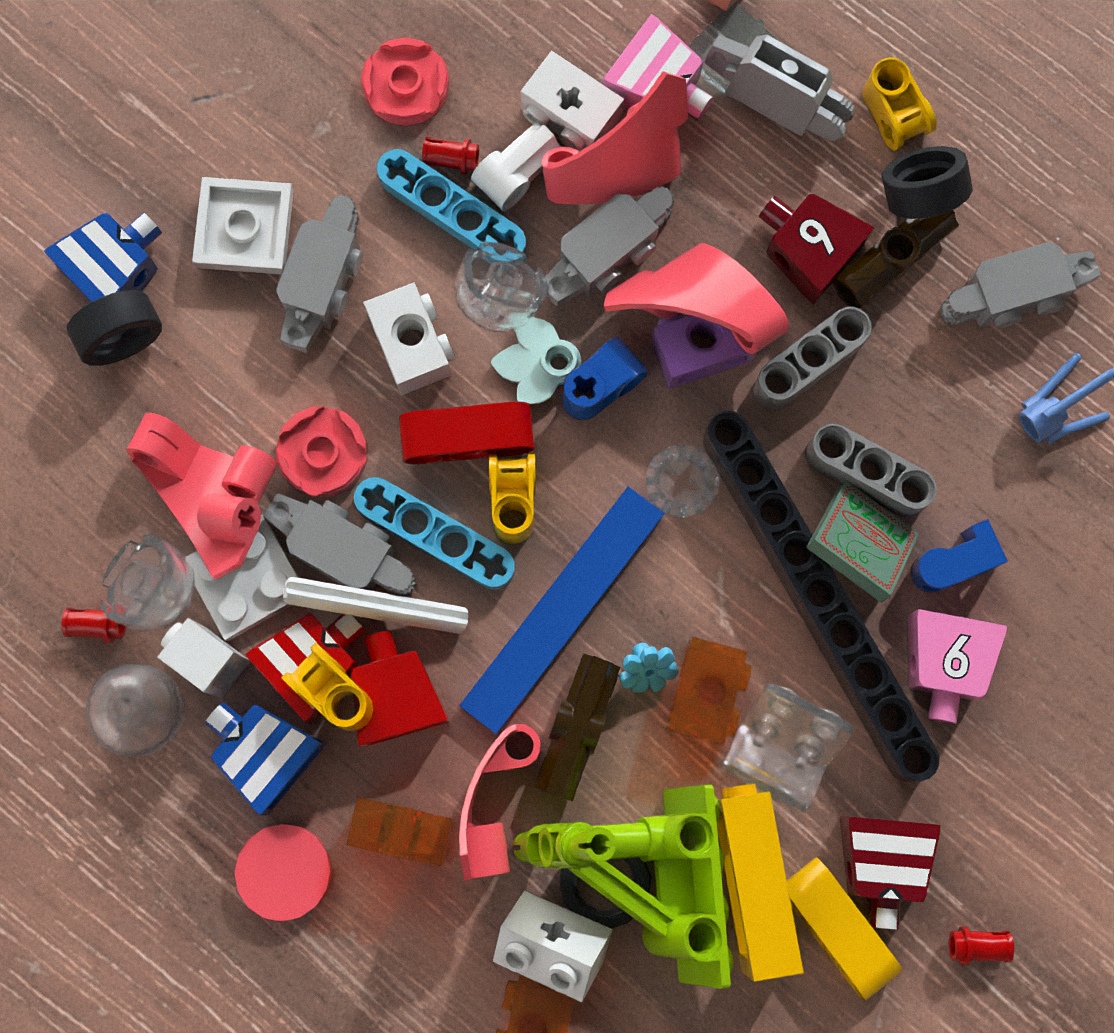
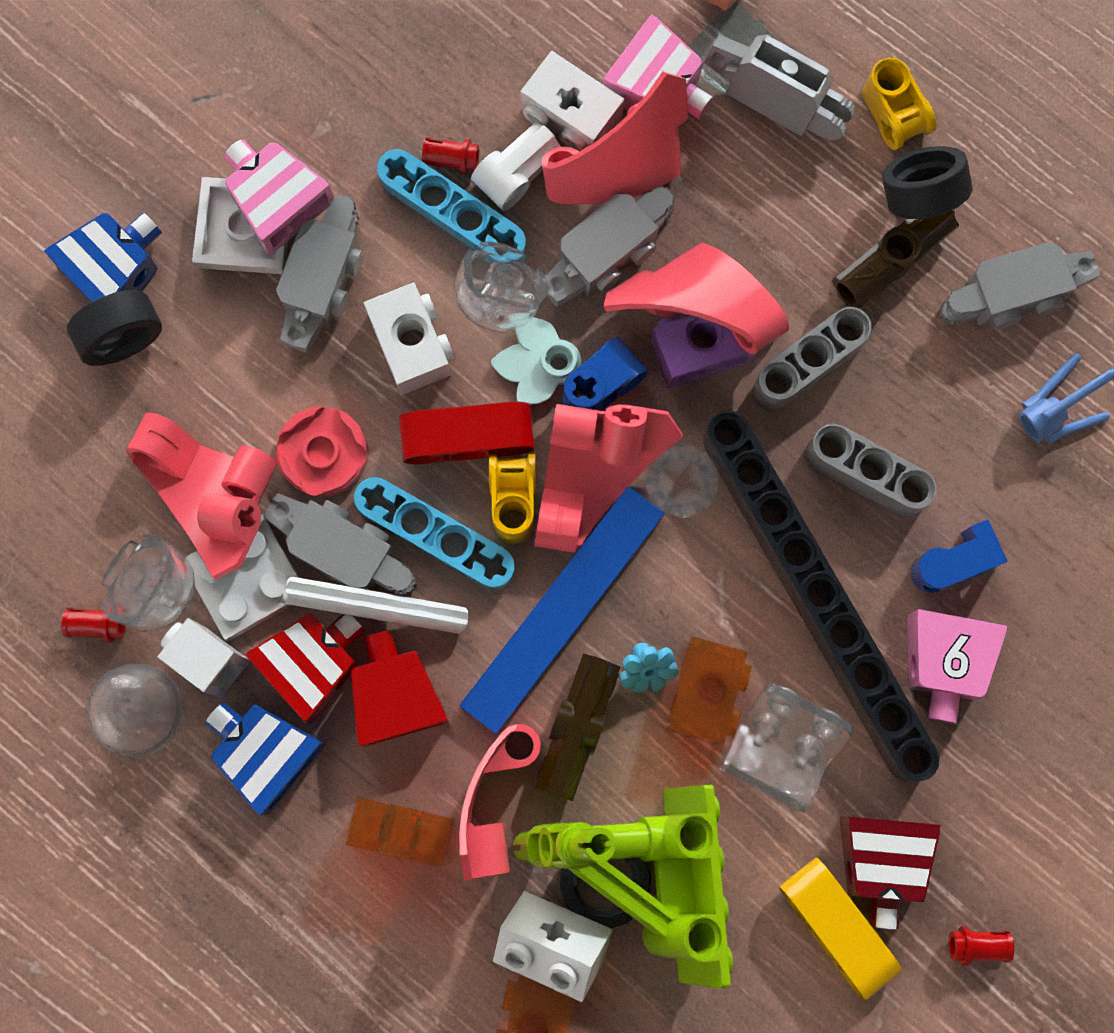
coral tile [234,823,332,921] -> none
yellow piece [281,642,373,731] -> none
coral tile [361,37,449,126] -> none
yellow window [717,783,804,982] -> none
dark red torso [759,194,874,305] -> none
sand green tile [806,480,919,603] -> none
none -> bright pink torso [224,140,334,255]
none -> coral panel [534,404,683,553]

